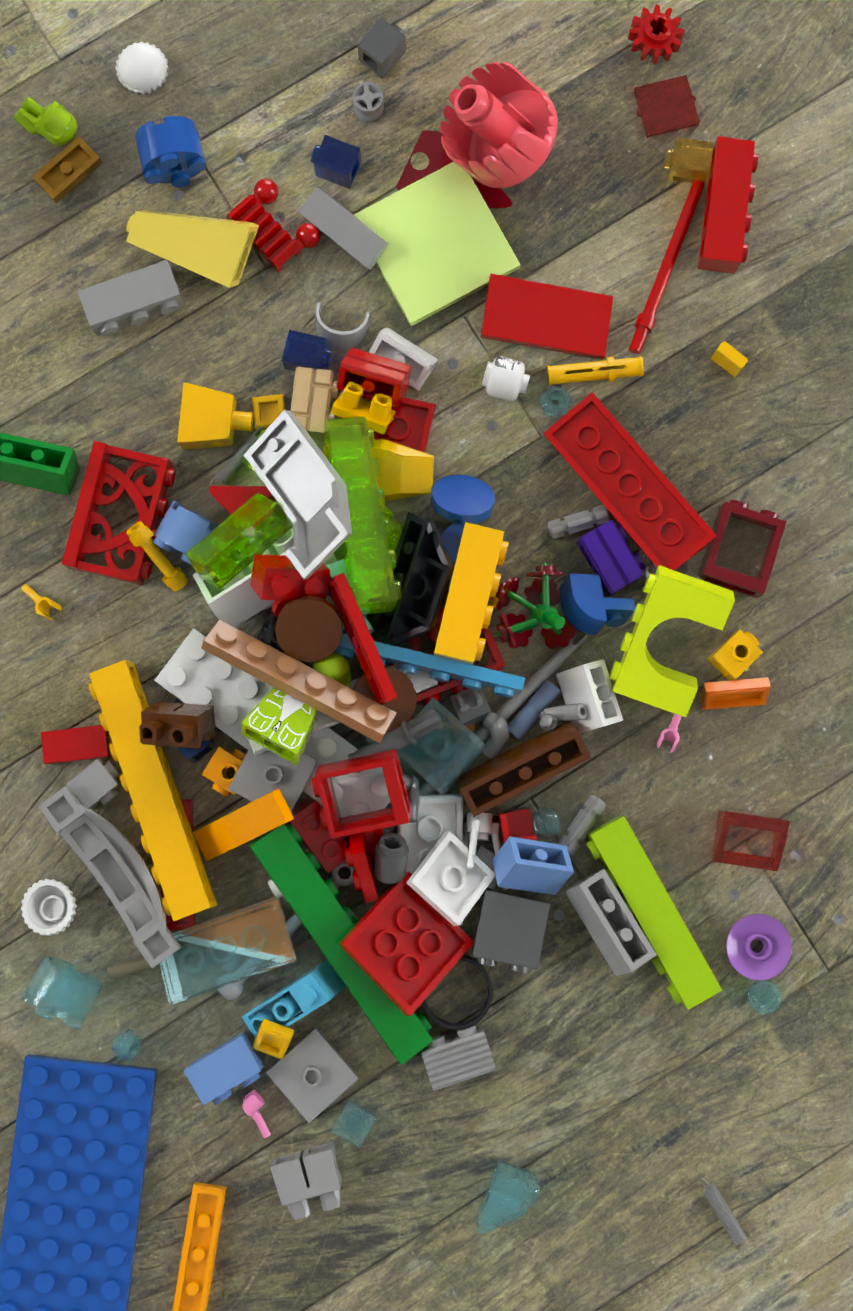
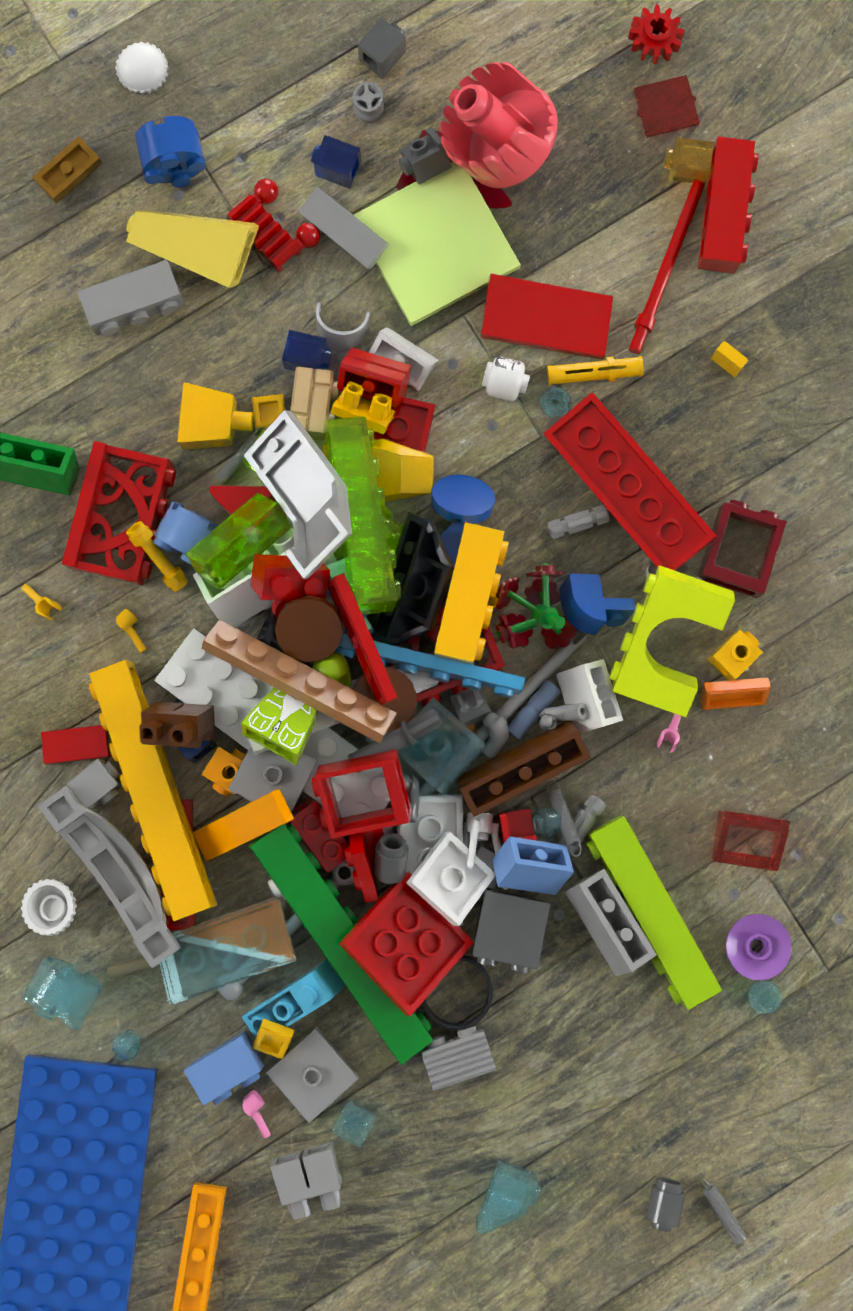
lime piece [13,96,78,146] -> none
dark purple brick [576,520,645,597] -> none
none -> yellow hand [116,609,147,653]
none -> dark grey brick [399,127,452,185]
none -> light grey piece [547,781,582,857]
none -> dark grey brick [646,1177,685,1232]

